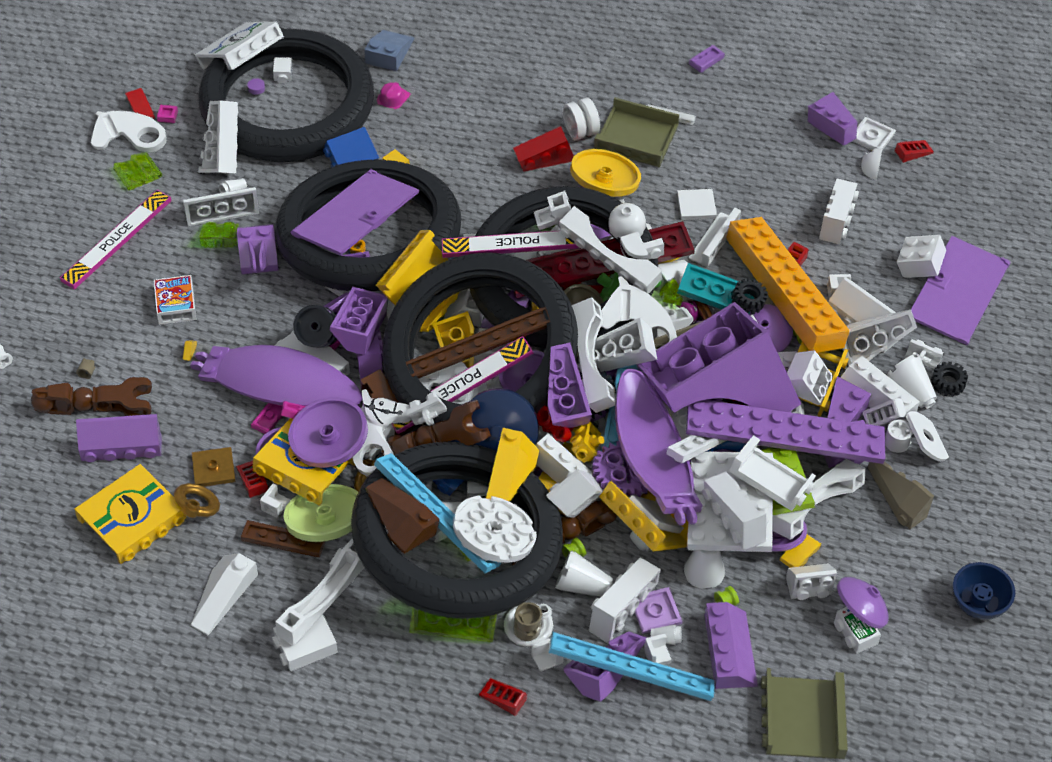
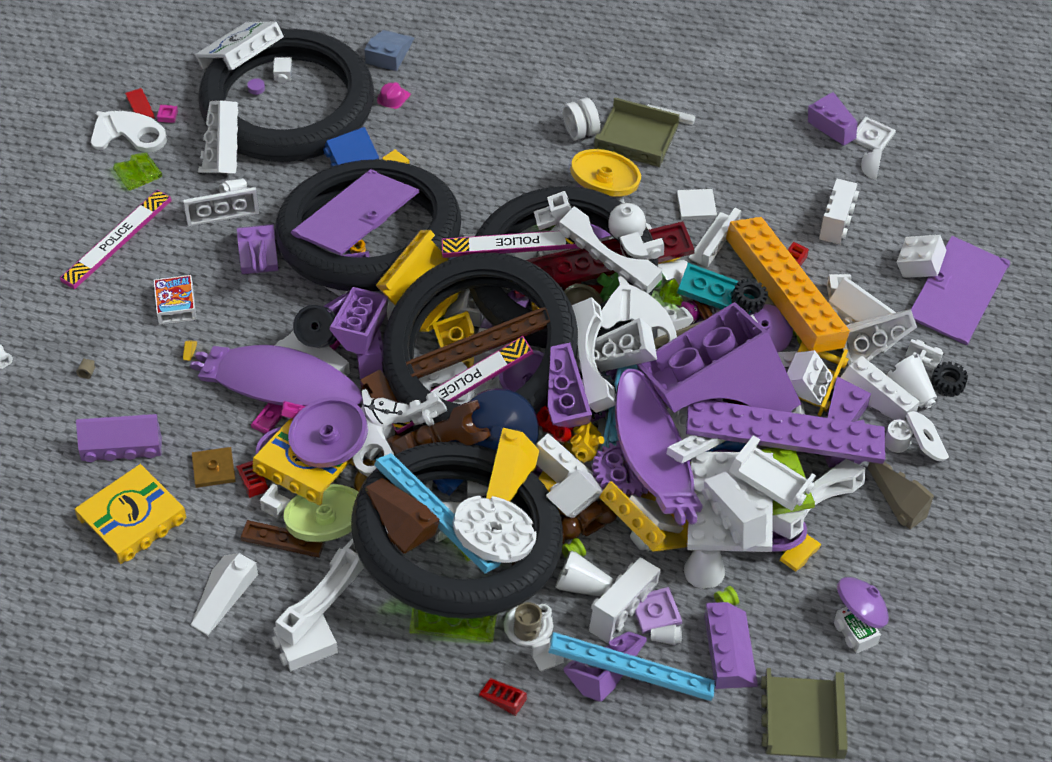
reddish brown piece [31,377,152,416] -> none
pearl gold piece [174,483,220,518] -> none
clear neon green hinge [199,222,239,248] -> none
red wedge [513,126,574,172] -> none
white panel [644,634,671,665] -> none
medium lavender plate [689,45,725,73] -> none
white slope [786,564,837,600] -> none
white slope [863,398,907,426] -> none
red slope [895,140,934,163] -> none
dark blue piece [953,562,1016,620] -> none

